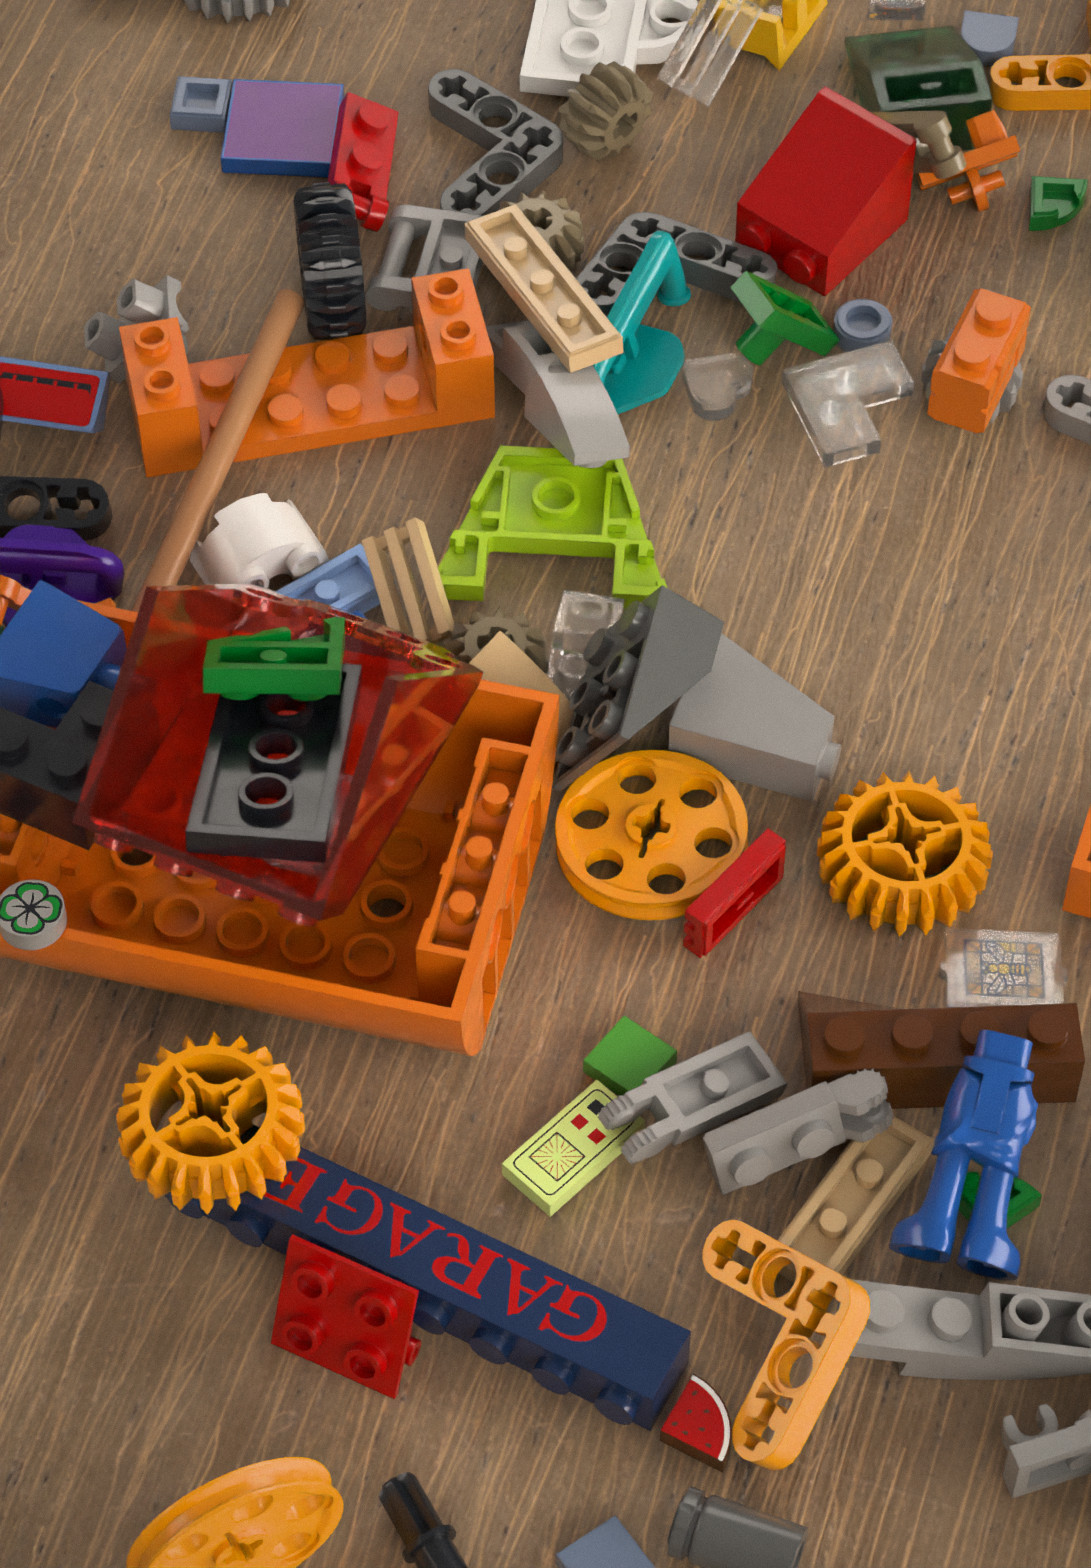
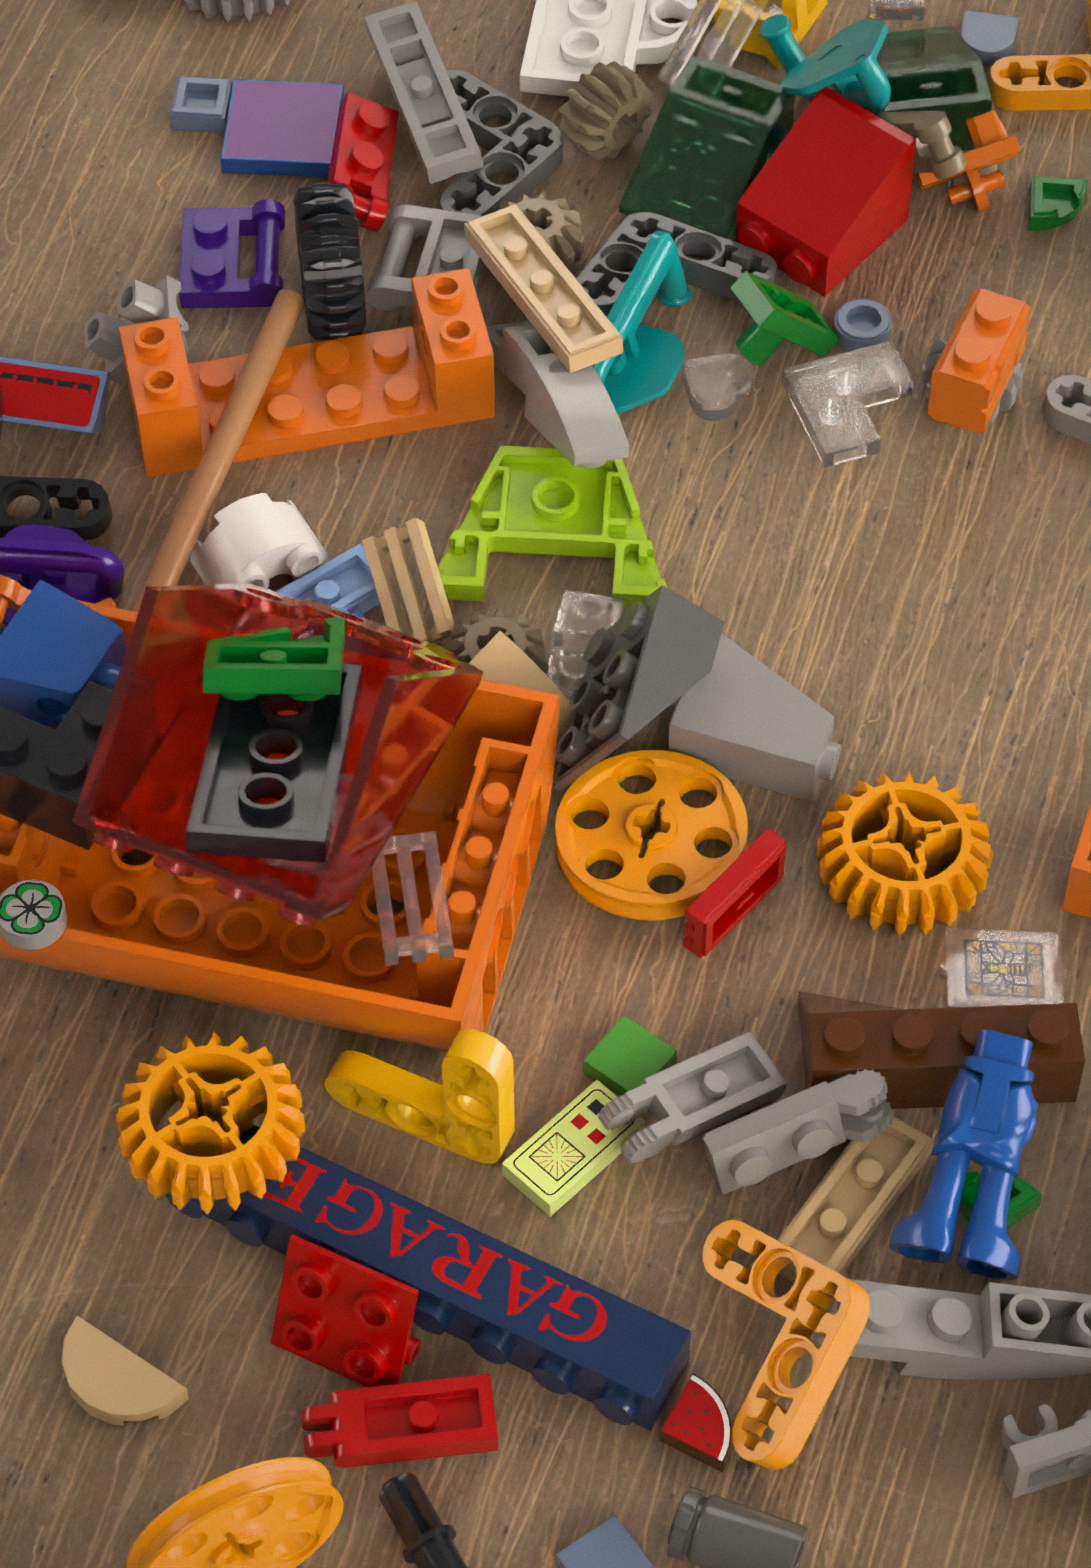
none -> tan tile [61,1316,189,1426]
none -> dark purple plate [179,199,286,308]
none -> red hinge [301,1374,499,1468]
none -> yellow beam [324,1029,515,1164]
none -> light grey hinge [364,1,483,184]
none -> clear tile [368,831,454,966]
none -> clear green slope [618,55,795,239]
none -> teal piece [759,14,891,115]

